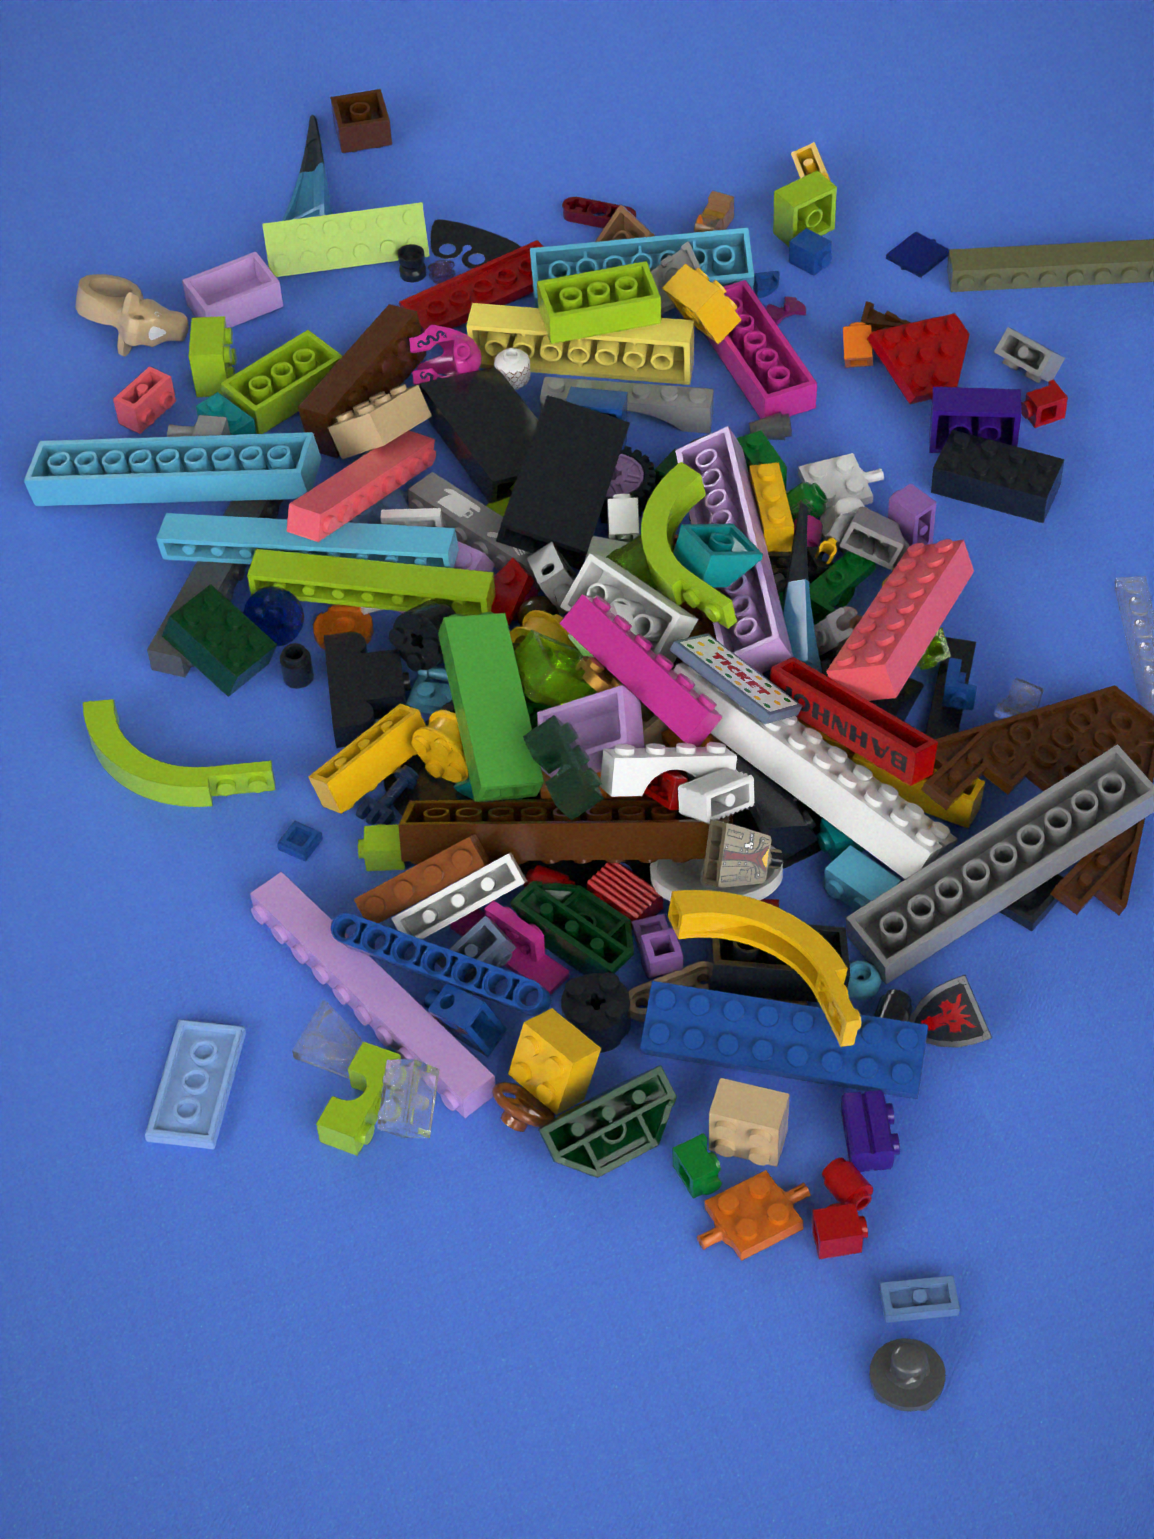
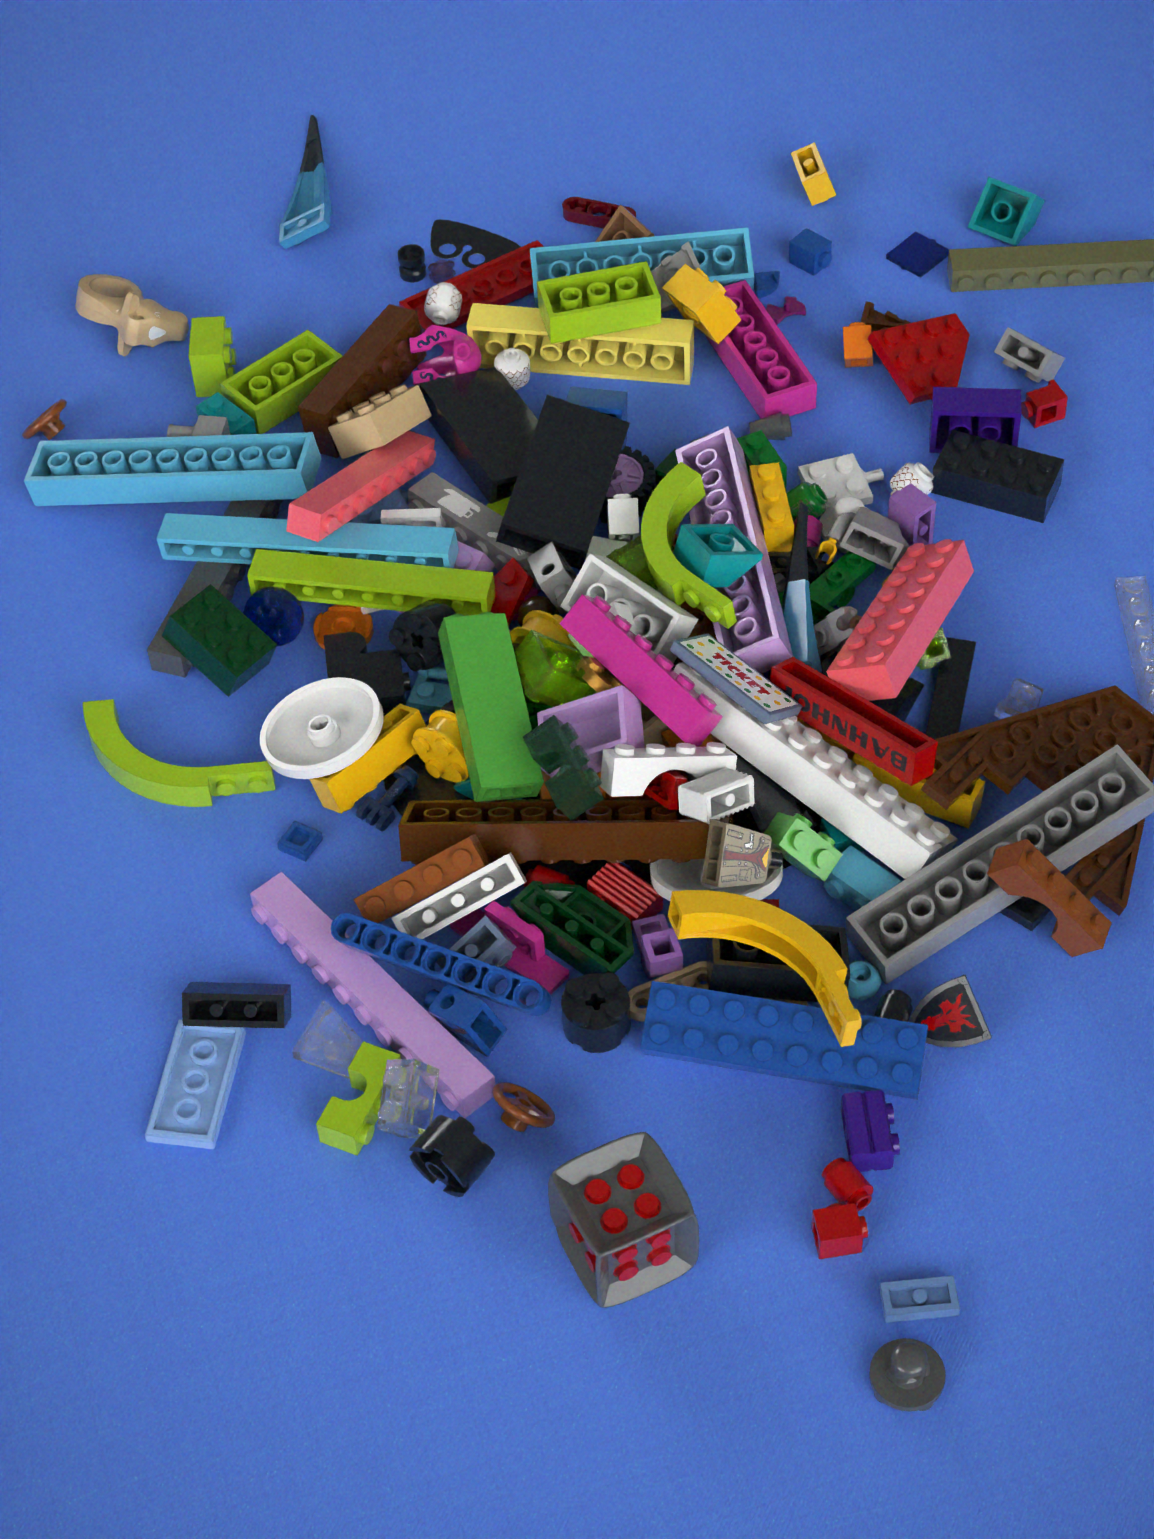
coral brick [113,366,176,434] -> none
lavender piece [182,251,283,327] -> none
lime plate [262,202,430,277] -> none
black brick [280,643,314,689] -> none
reddish brown brick [330,89,392,153] -> none
lime brick [358,824,405,871] -> none
yellow brick [508,1008,601,1115] -> none
dark green wedge [538,1065,677,1178] -> none
light grey arch [540,377,714,433] -> none
green brick [672,1133,722,1199] -> none
medium nougat leg [694,191,734,232] -> none
orange plate [697,1170,810,1261] -> none
tan brick [709,1078,789,1167] -> none
lime brick [773,171,837,247] -> none
blue bracket [942,658,977,710] -> none
none -> dark orange piece [22,399,67,440]
none -> black brick [182,982,291,1028]
none -> white dish [260,677,384,779]
none -> black brick [409,1115,495,1197]
none -> white head [424,282,462,325]
none -> dark grey piece [548,1132,699,1308]
none -> bright green brick [763,812,843,882]
none -> white head [890,462,934,495]
none -> teal slope [968,177,1045,246]
none -> dark orange arch [987,839,1112,957]

